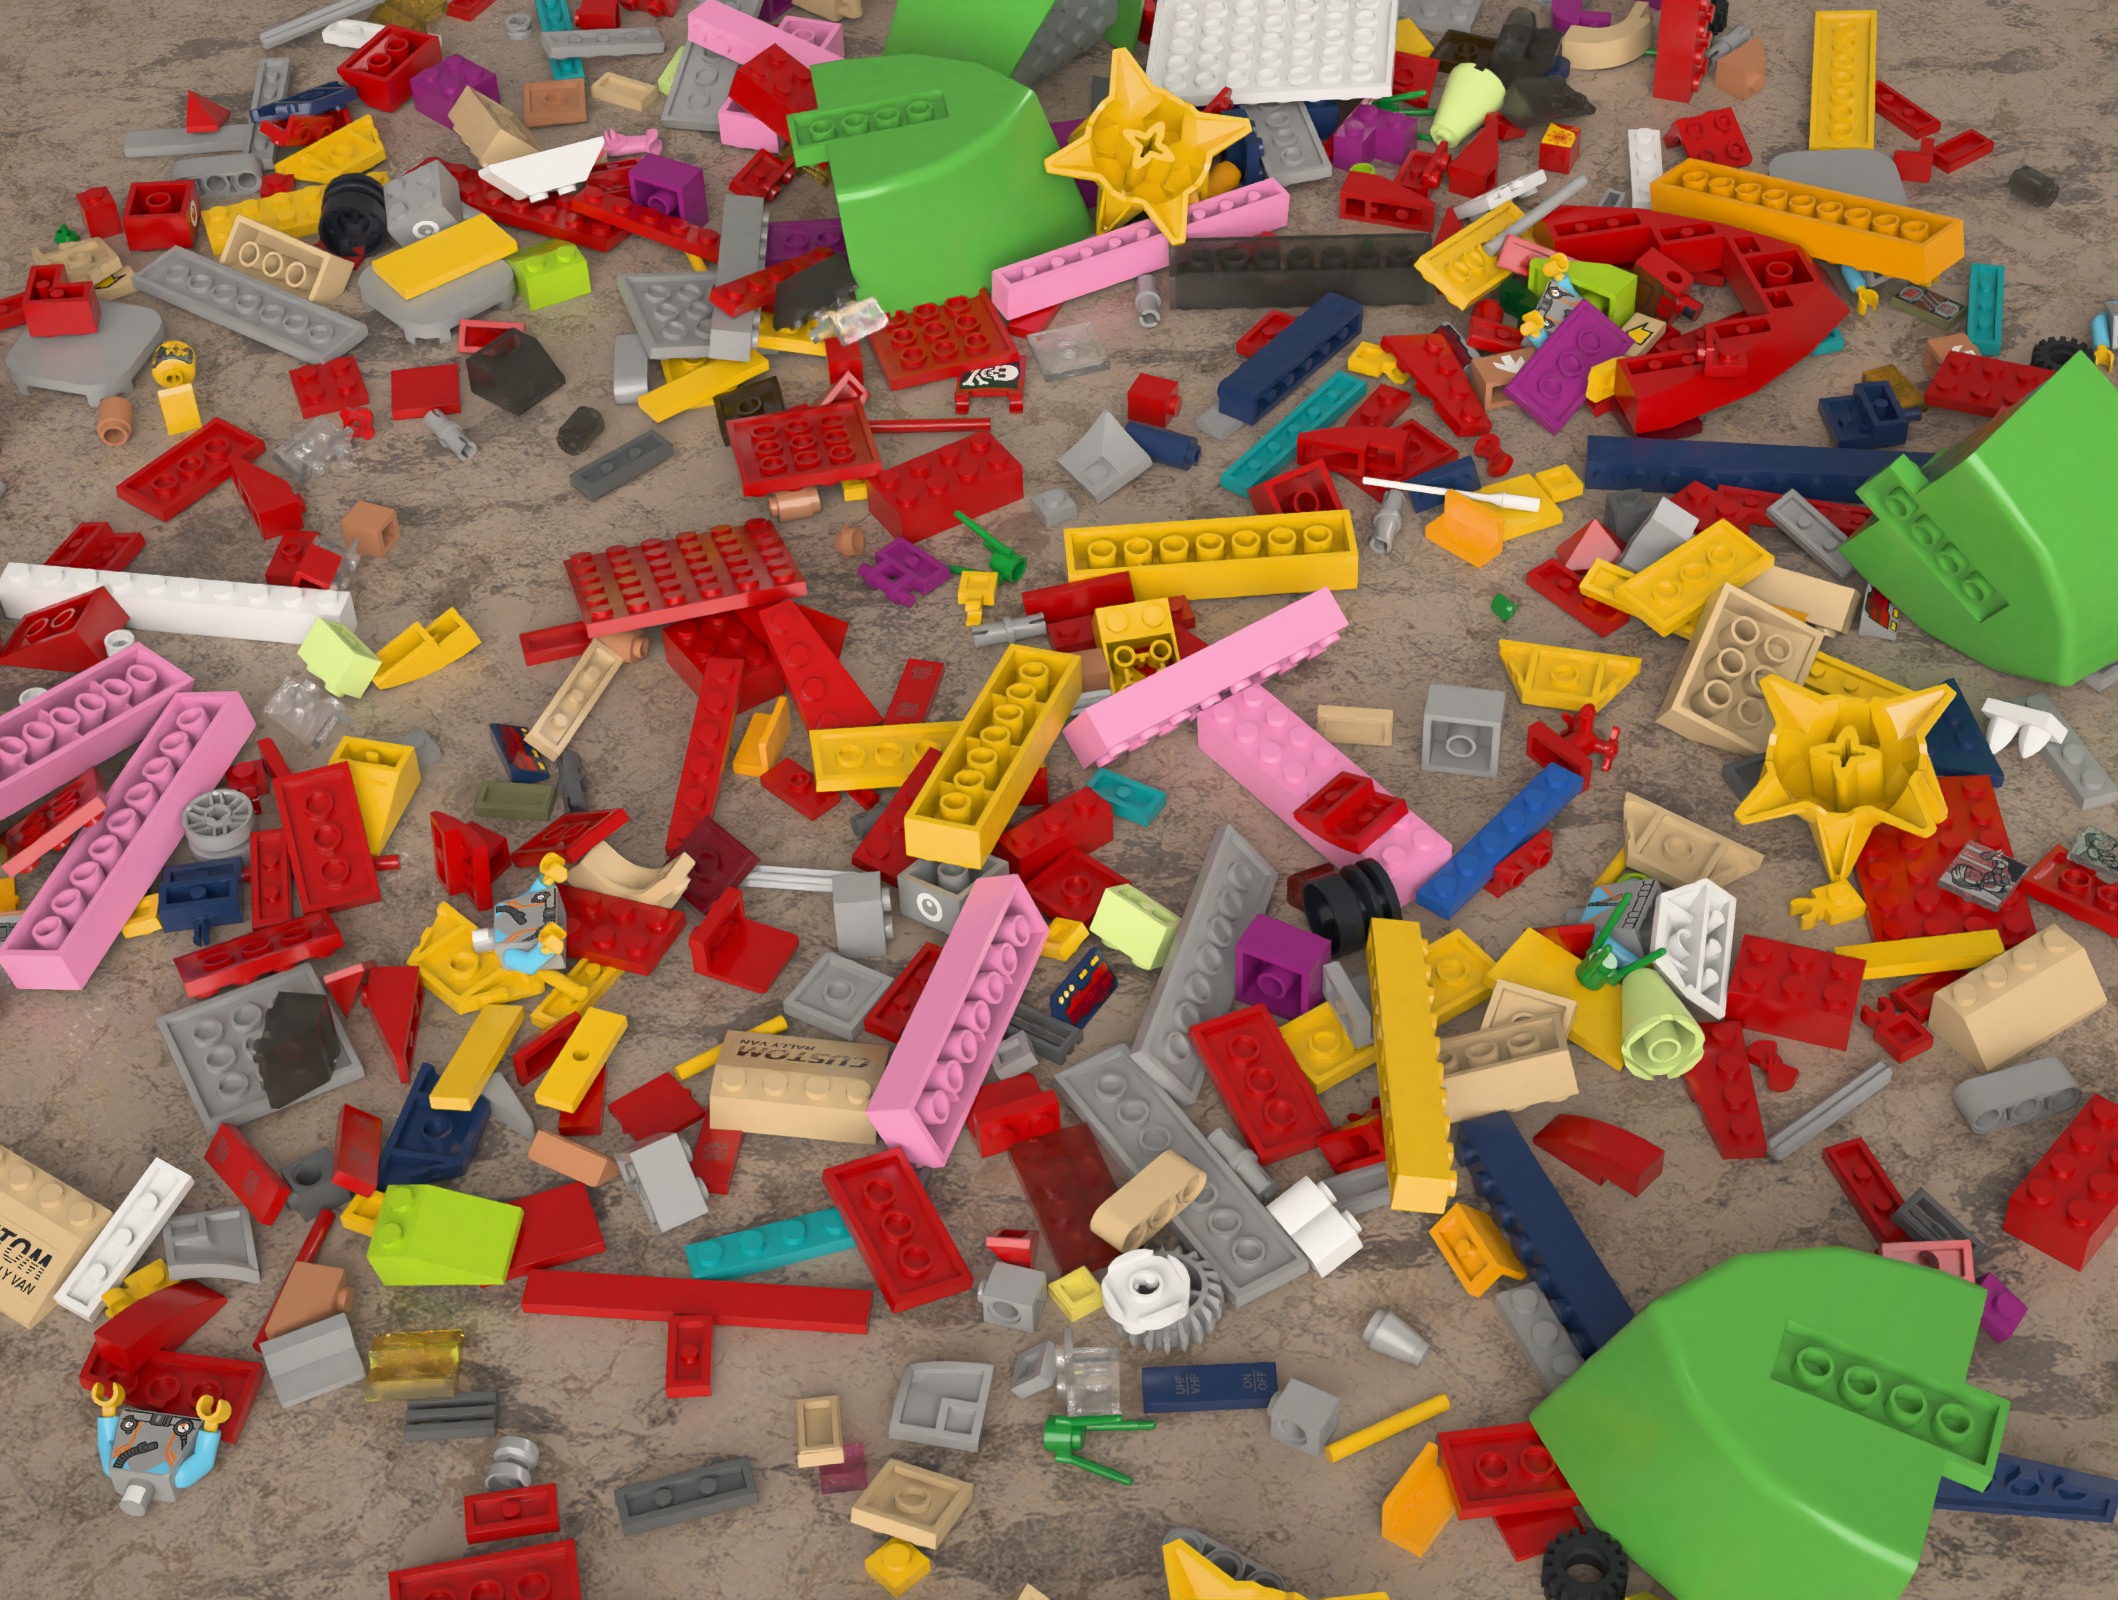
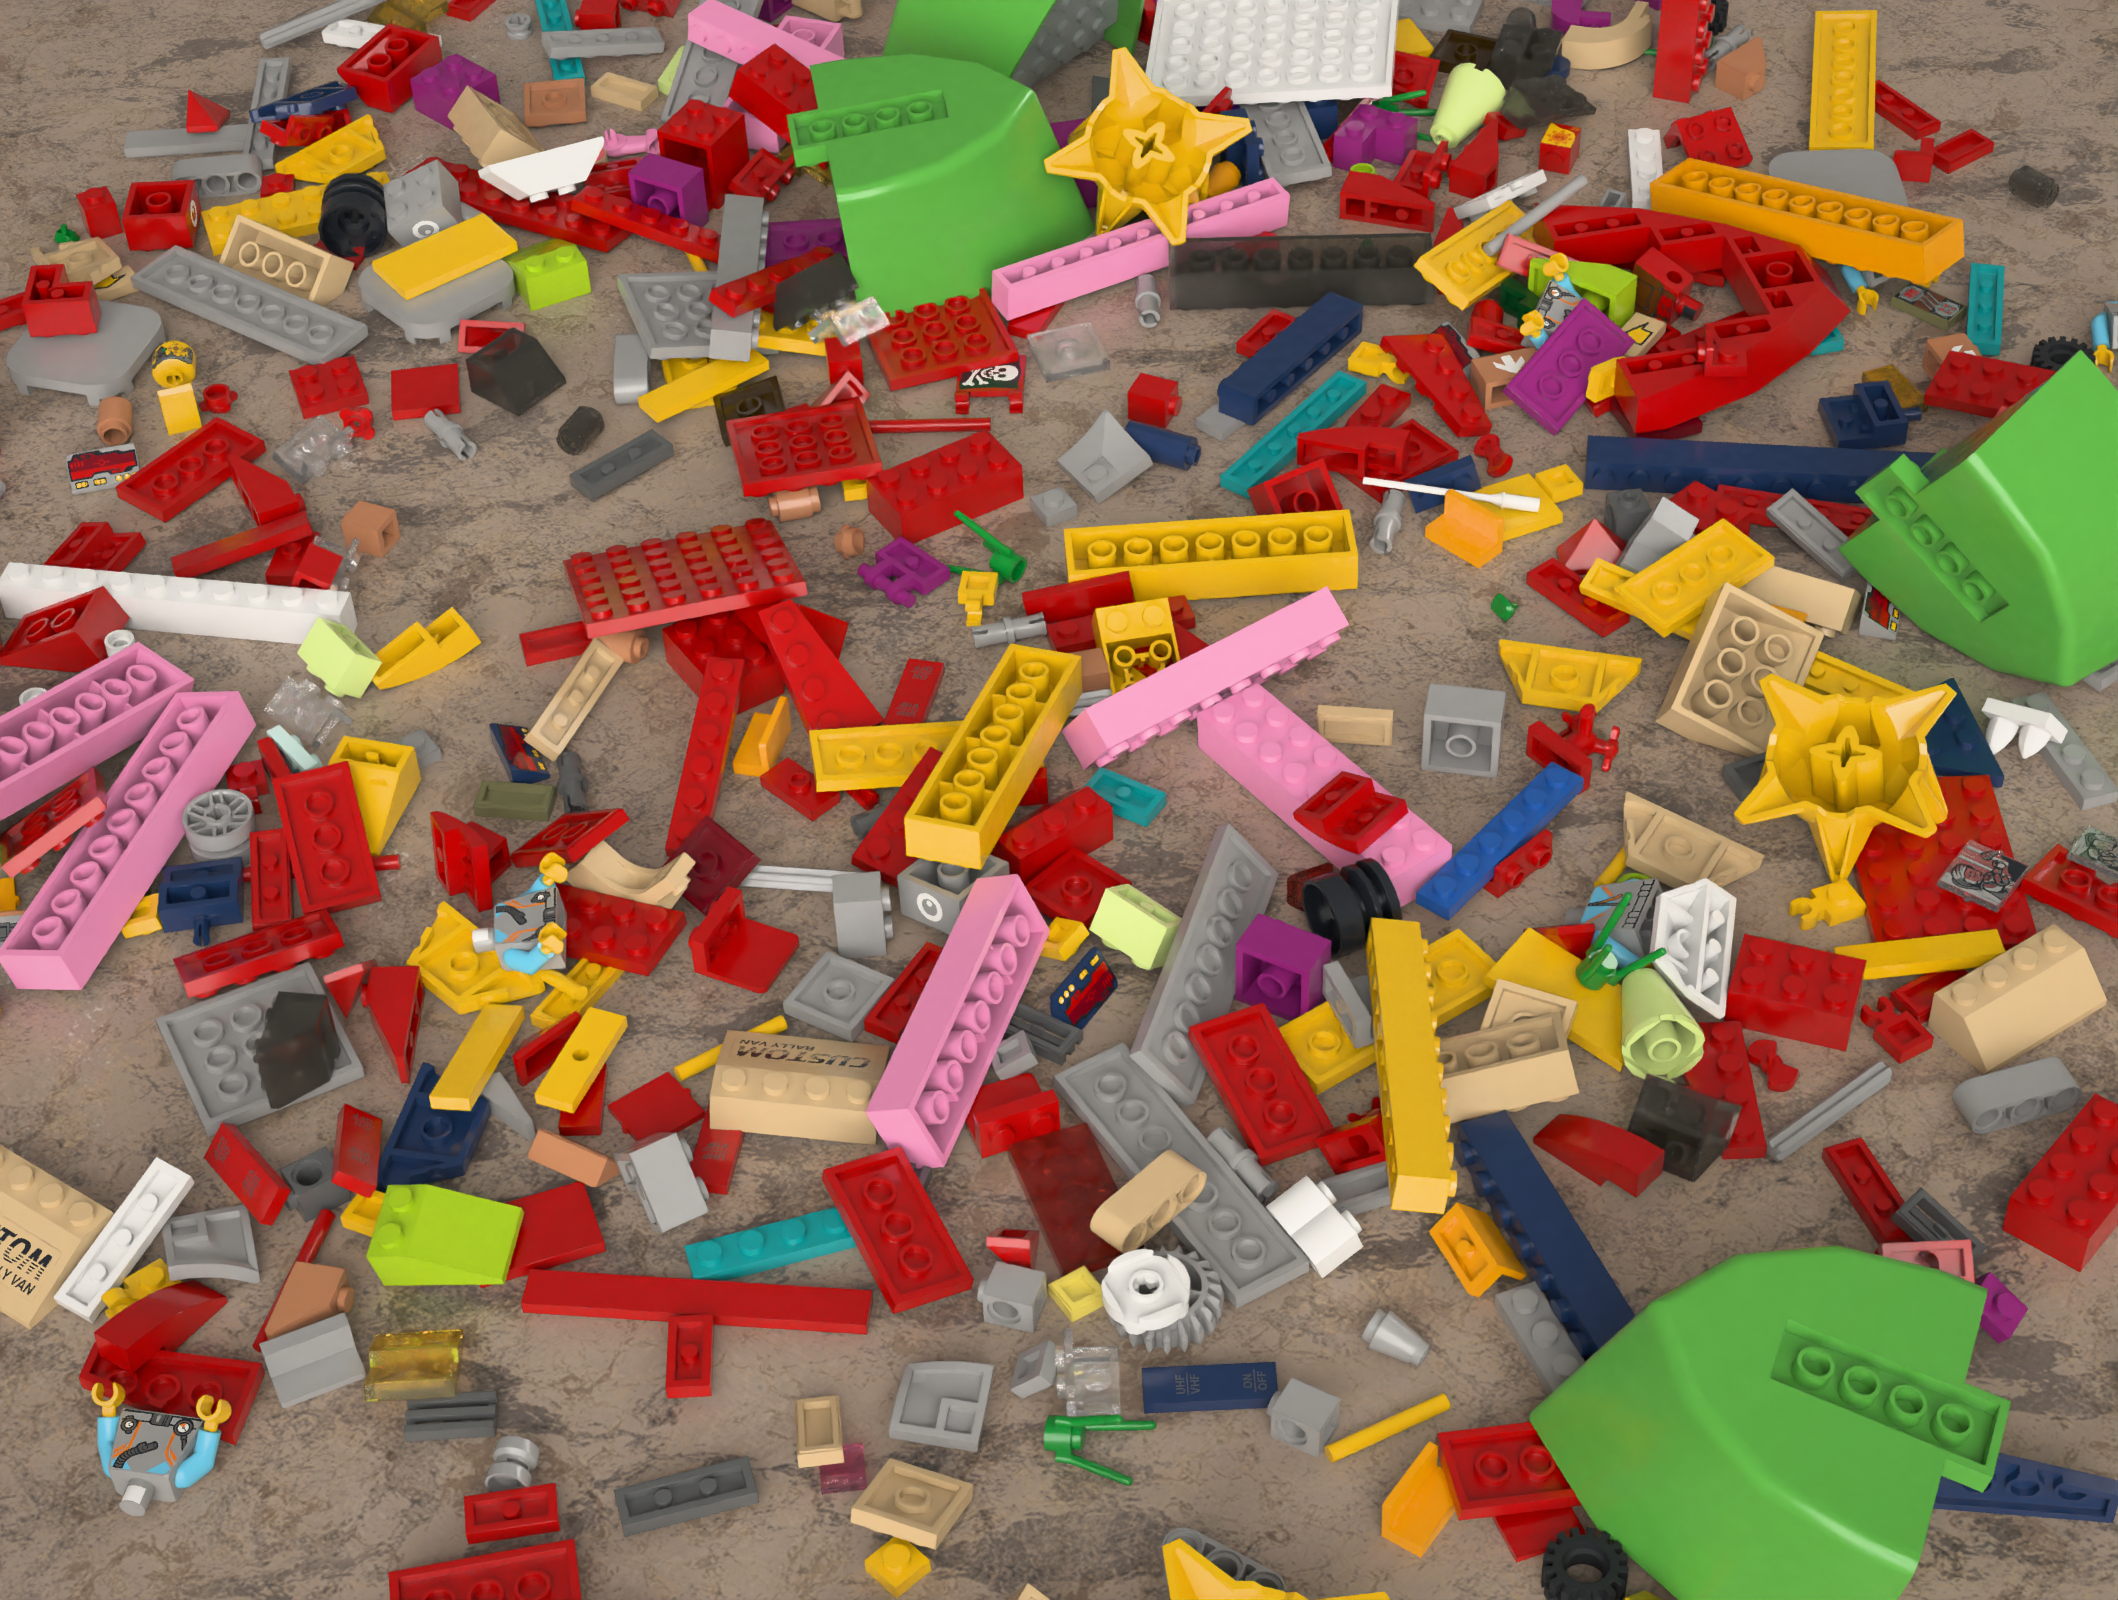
none -> slope [66,443,140,495]
none -> red tile [171,510,313,578]
none -> red plate [199,384,238,414]
none -> light aqua plate [266,725,323,774]
none -> red container [657,99,750,213]
none -> clear smoke slope [1627,1073,1742,1182]

